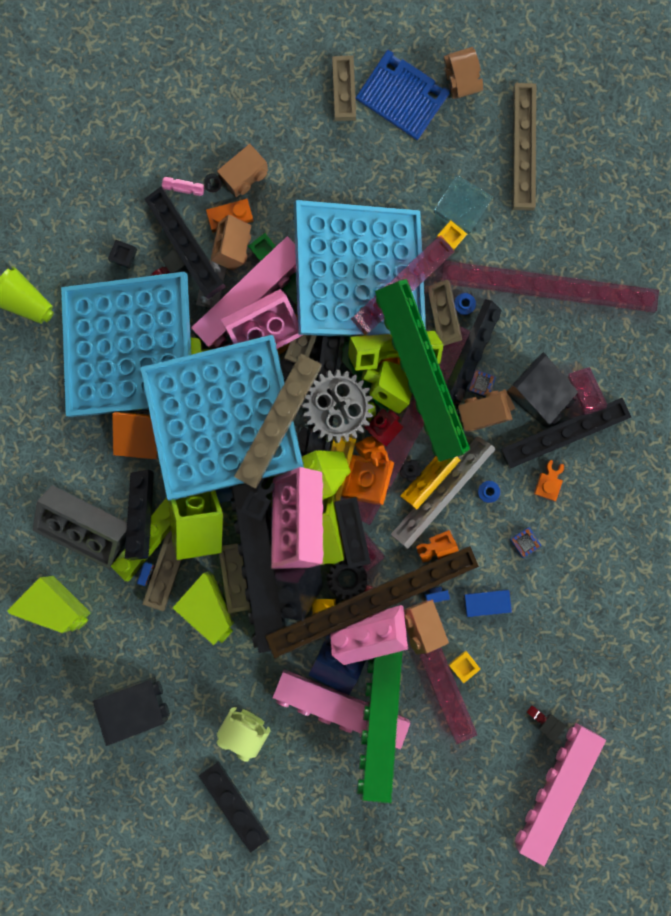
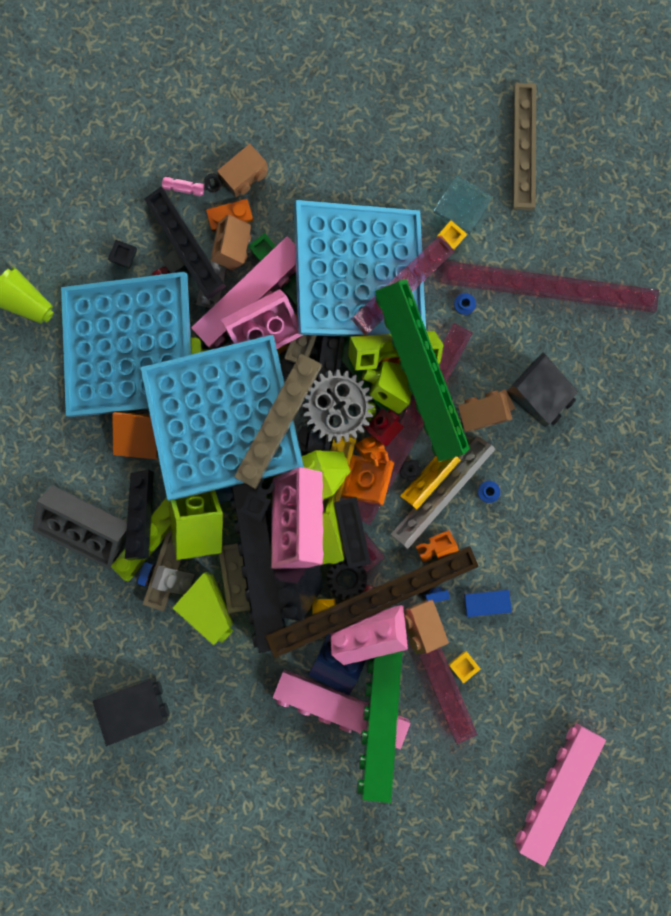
lime slope [7,576,91,633] -> none
black plate [199,761,270,853] -> none
yellowish green brick [217,707,270,762] -> none
dark tan plate [332,56,356,121] -> none
blue window [355,49,451,141] -> none
dark tan plate [427,280,462,346] -> none
medium nougat brick [444,47,483,99] -> none
black plate [446,299,502,411] -> none
tile [468,370,496,398] -> none
black plate [500,397,631,469] -> none
tile [510,527,542,558] -> none
pearl dark grey piece [527,705,566,742] -> none
orange plate [534,460,564,502] -> none
clear pink plate [568,367,607,415] -> none
none -> light grey plate [151,565,195,595]

